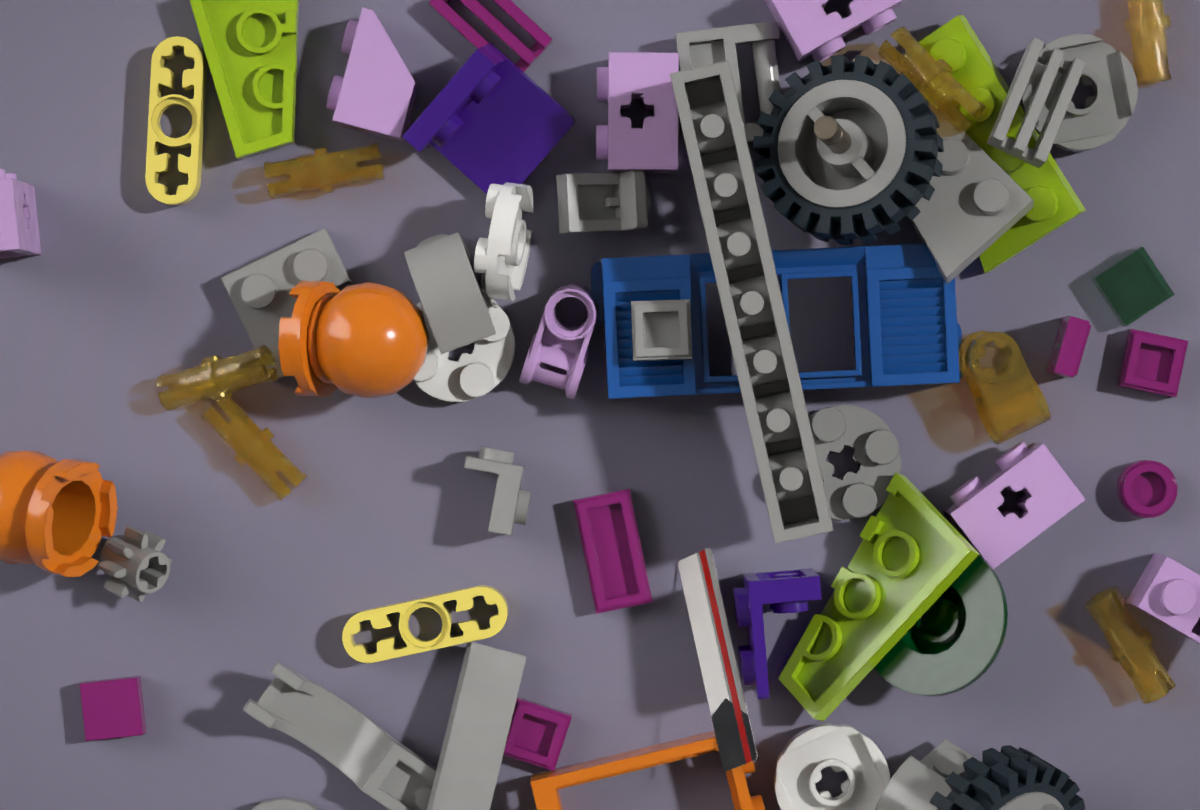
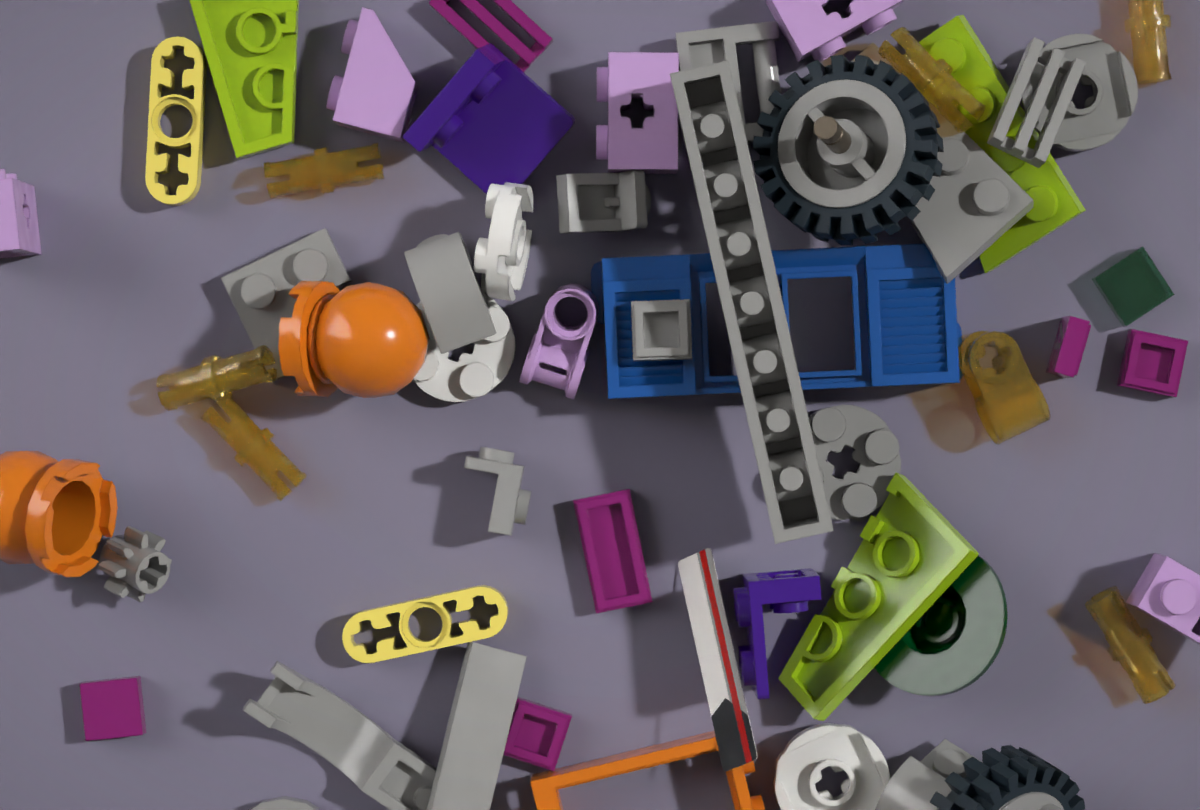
lavender brick [944,441,1086,569] -> none
magenta tile [1116,460,1178,518] -> none

